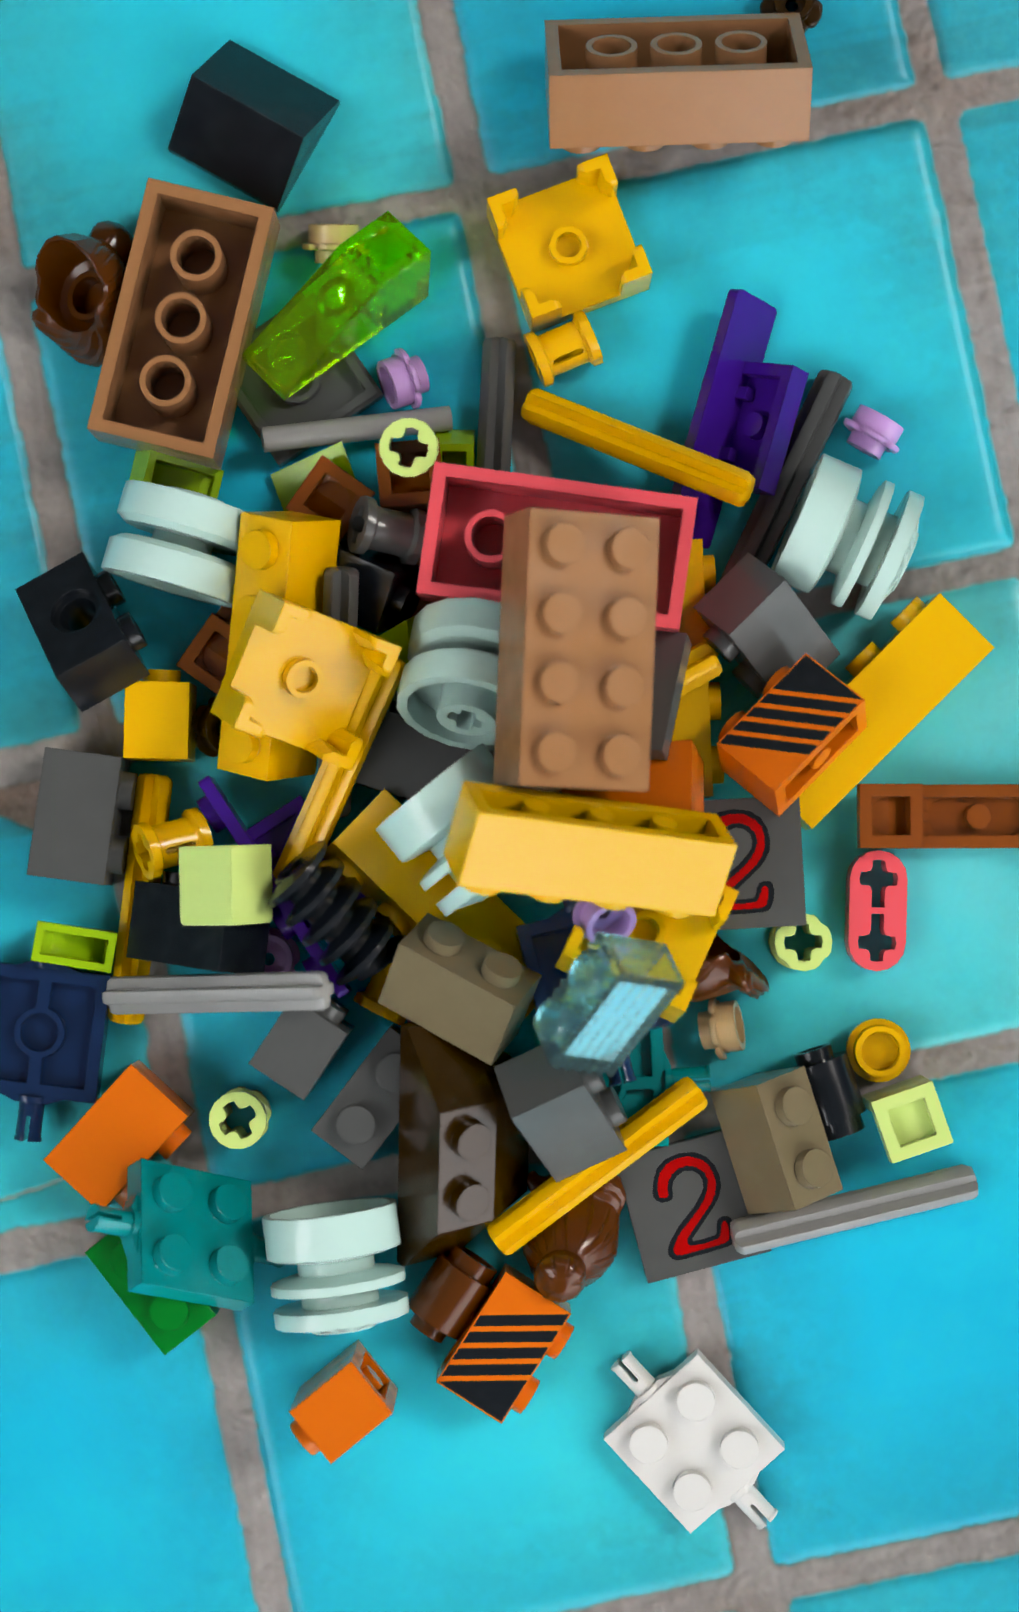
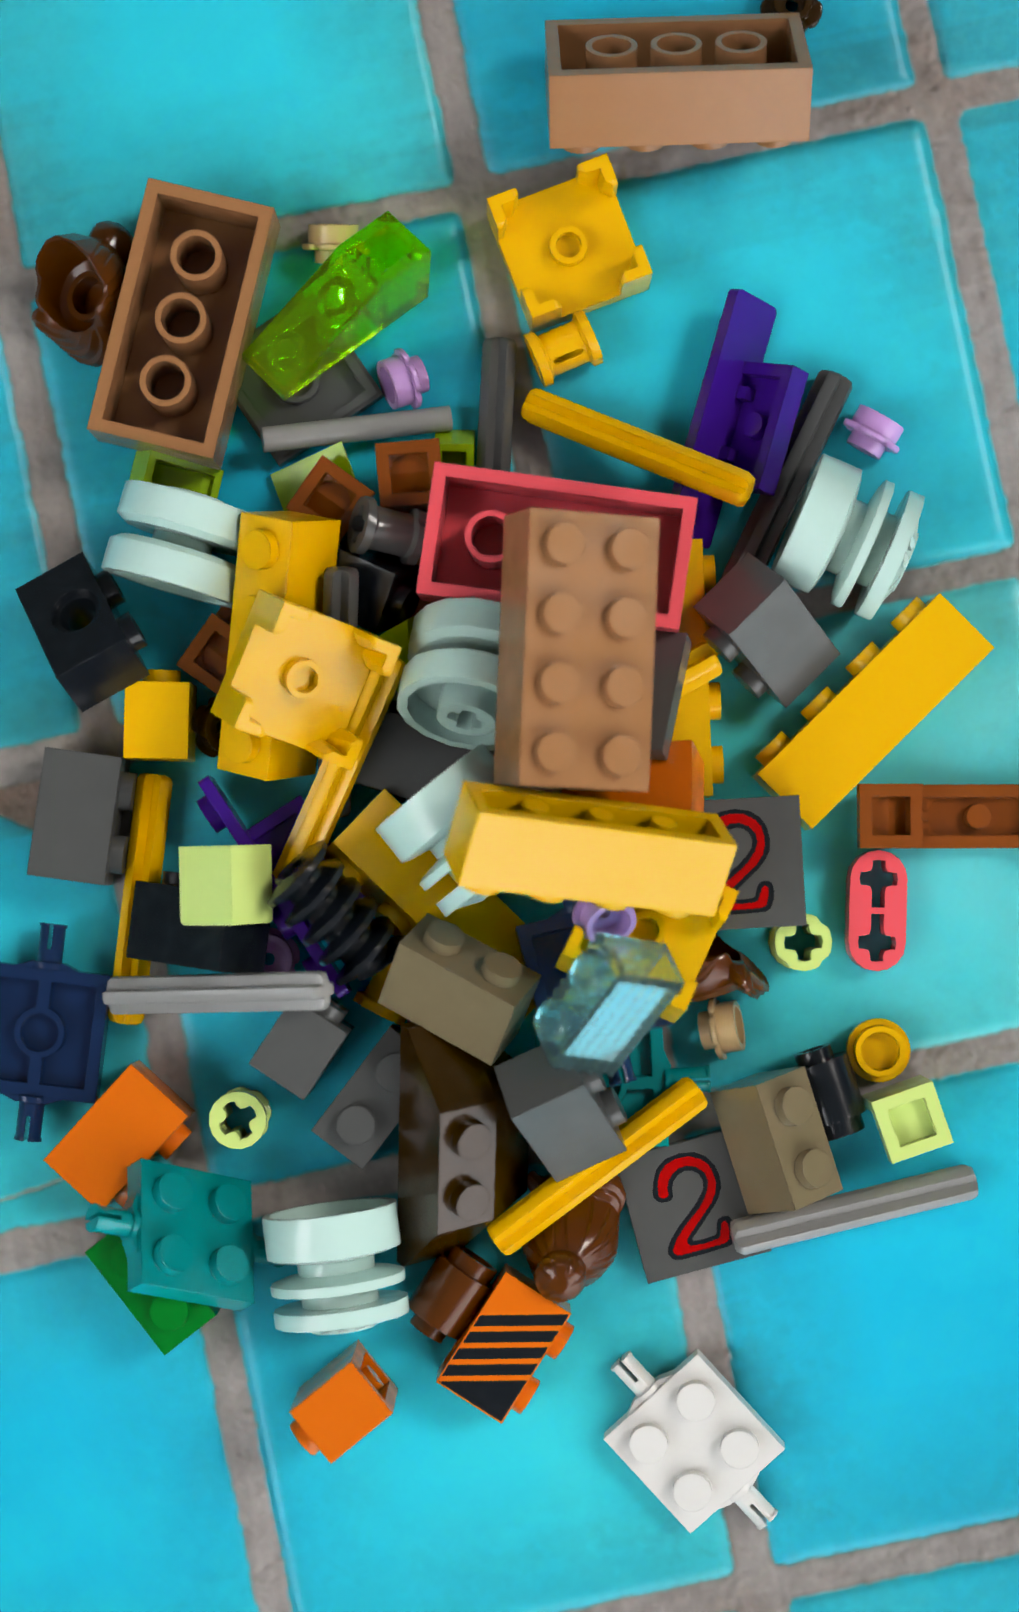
lime piece [30,920,118,973] -> none
yellow bush [131,807,214,880] -> none
black slope [168,40,340,213] -> none
yellowish green bush [379,418,439,477] -> none
orange brick [716,653,867,817] -> none

